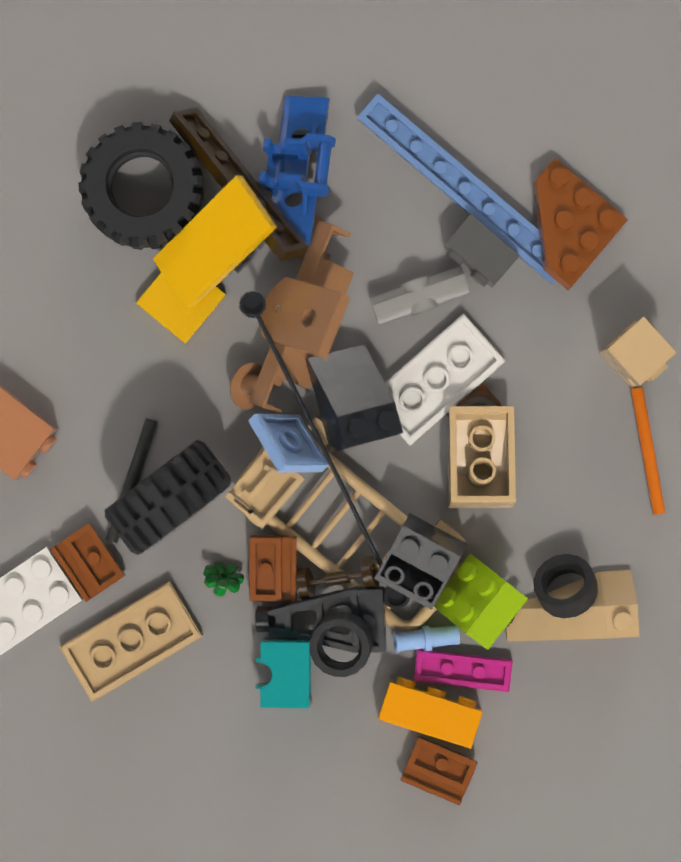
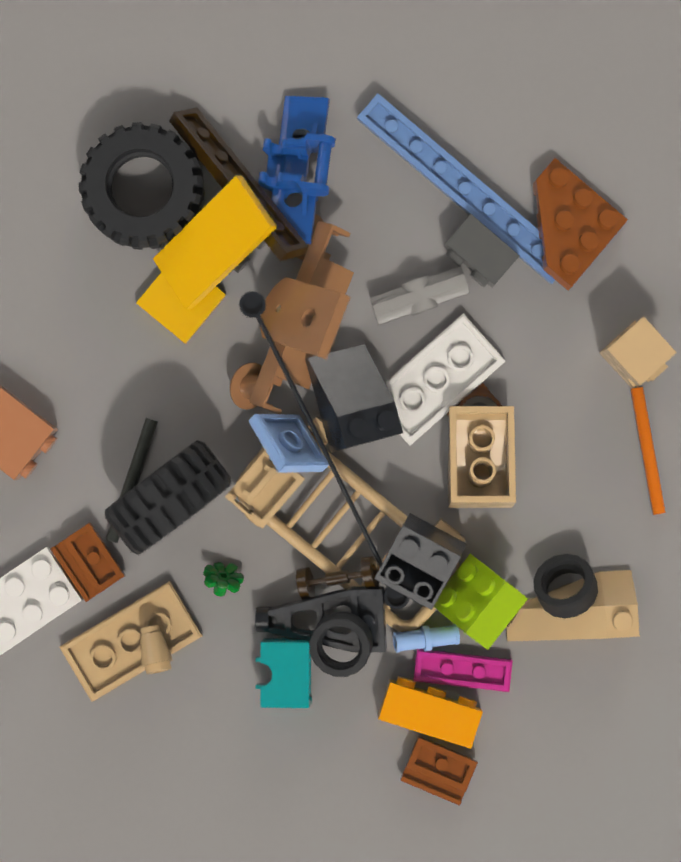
dark orange plate [249,535,297,602] -> none
none -> tan cone [140,625,173,675]

